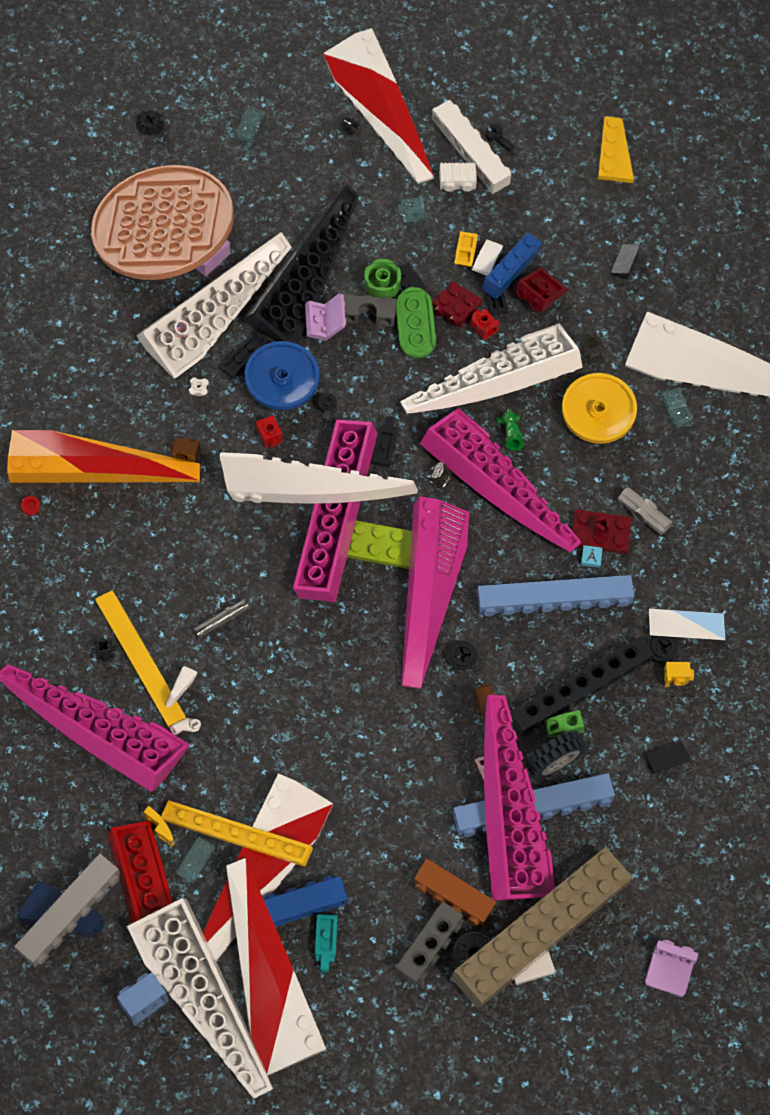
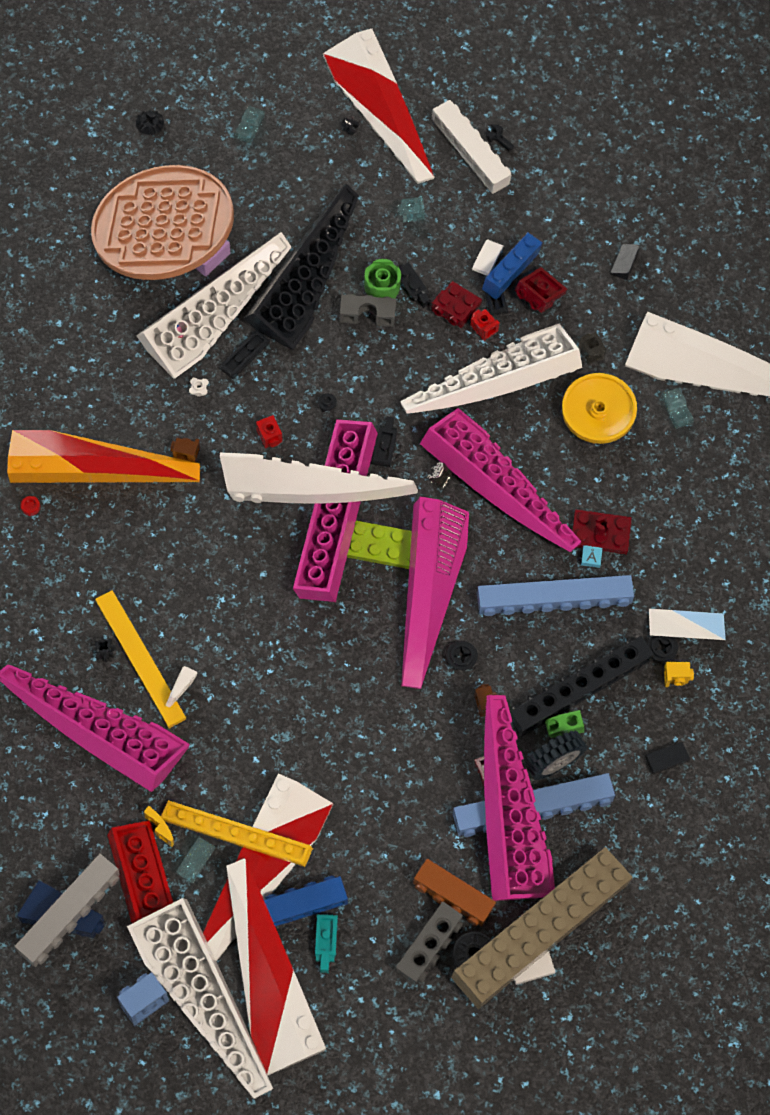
white arm [170,718,201,735] -> none
dark grey pin [193,599,250,639] -> none
blue dish [245,341,319,410] -> none
lavender bracket [305,294,346,341] -> none
bright green tile [396,287,436,359] -> none
white brick [439,162,477,192] -> none
yellow slope [454,231,478,267] -> none
green animal [496,409,524,451] -> none
yellow wing [598,116,634,183] -> none
light grey piece [617,487,672,535] -> none
lavender bracket [645,940,698,997] -> none

